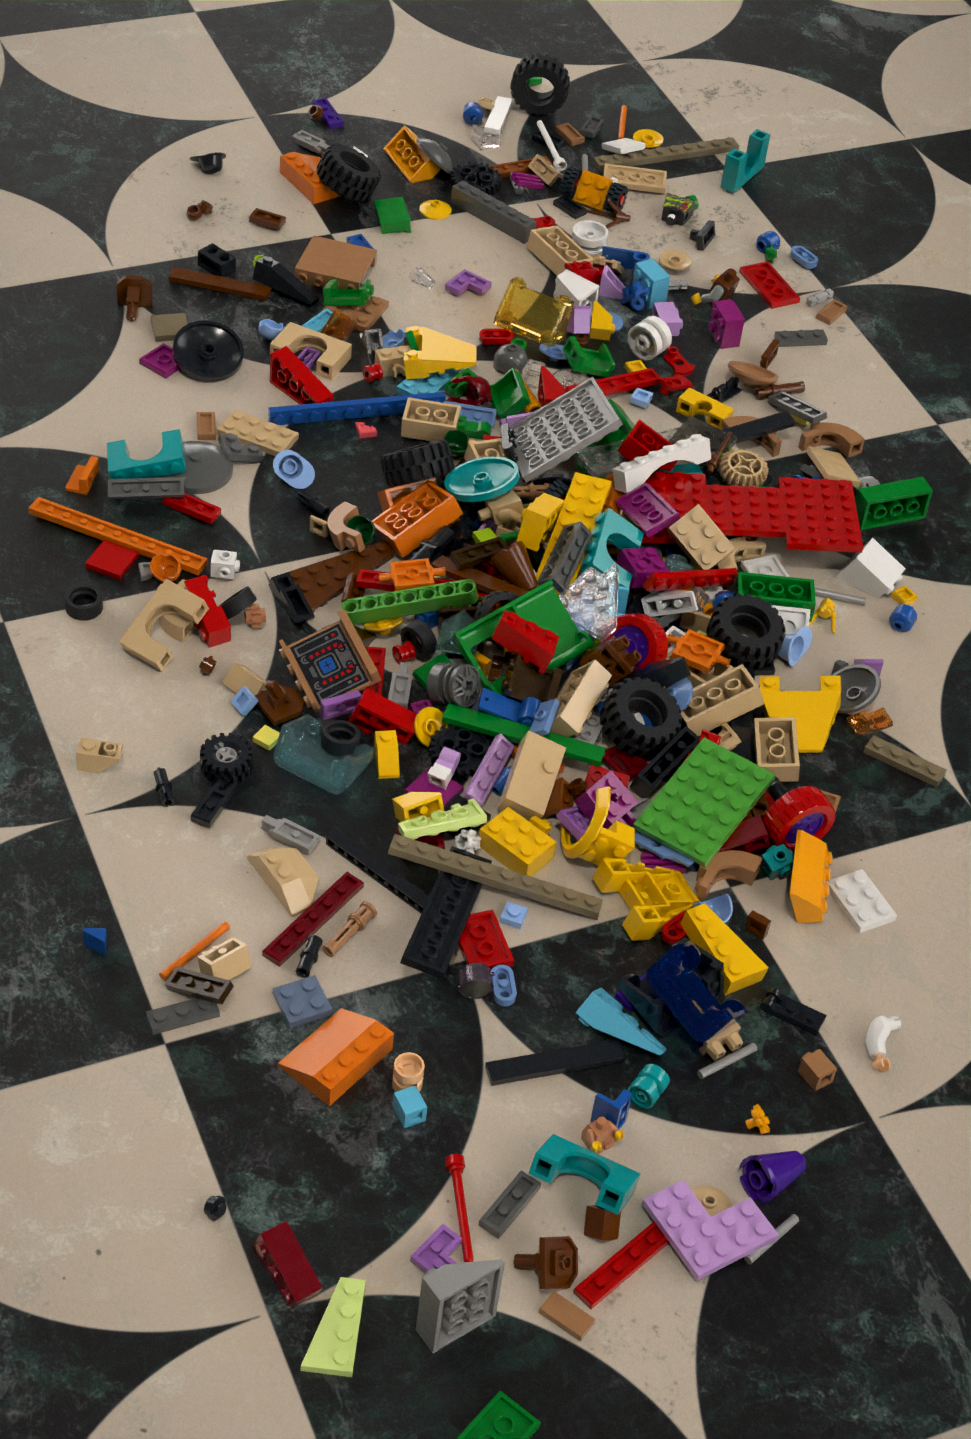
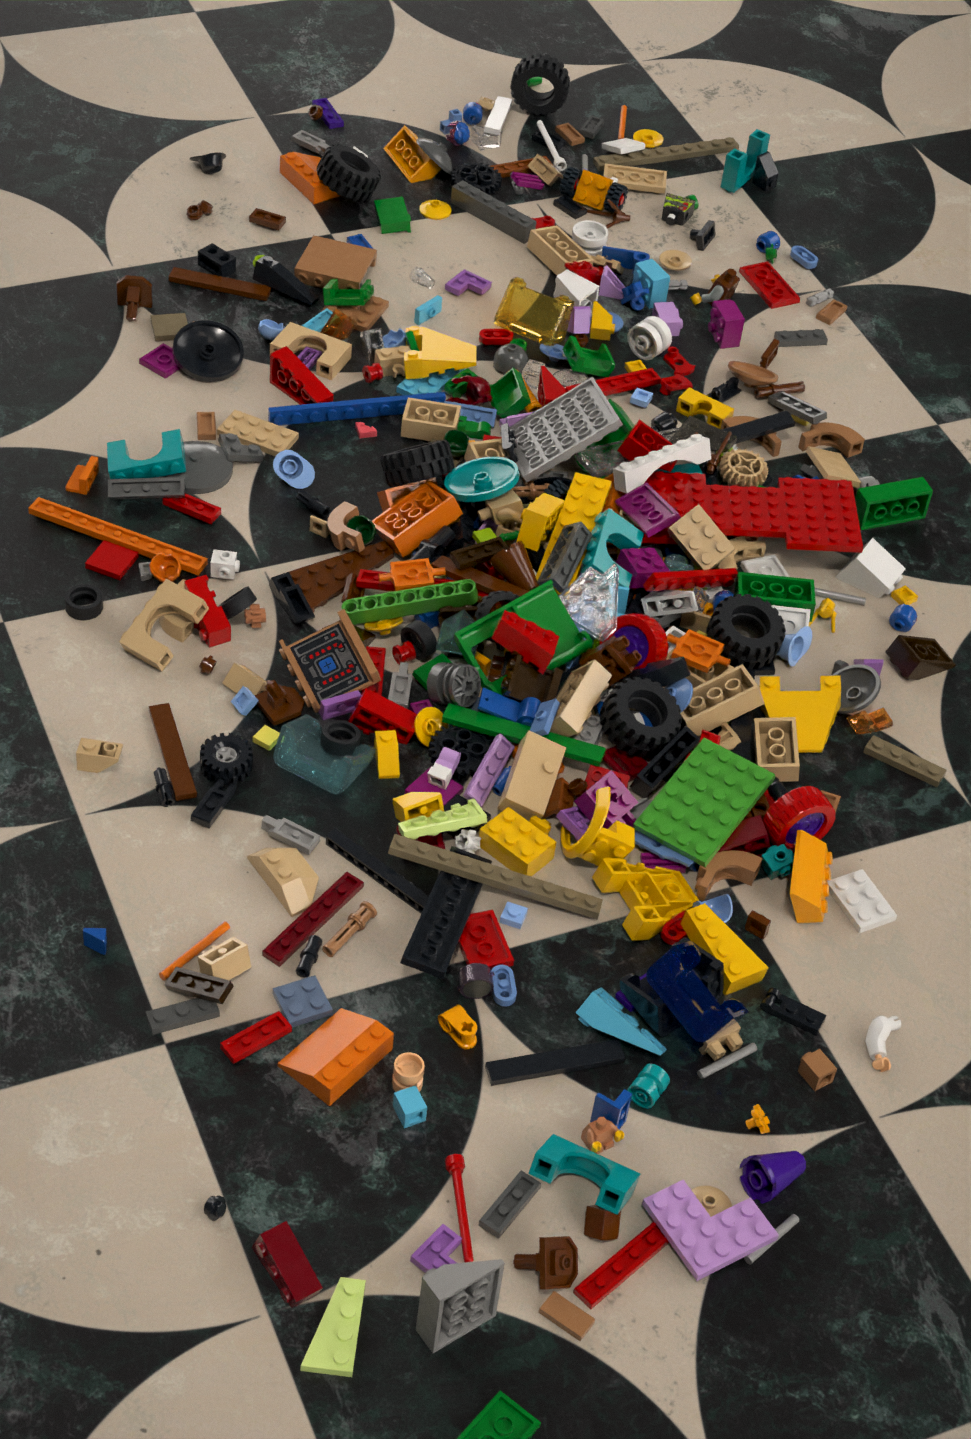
none -> reddish brown tile [149,703,197,801]
none -> red plate [220,1011,292,1064]
none -> medium azure plate [414,295,442,325]
none -> light orange piece [438,1004,477,1049]
none -> medium blue piece [440,109,462,135]
none -> blue piece [446,121,470,146]
none -> black head [651,412,678,438]
none -> black slope [752,151,779,191]
none -> dark brown slope [885,635,956,680]

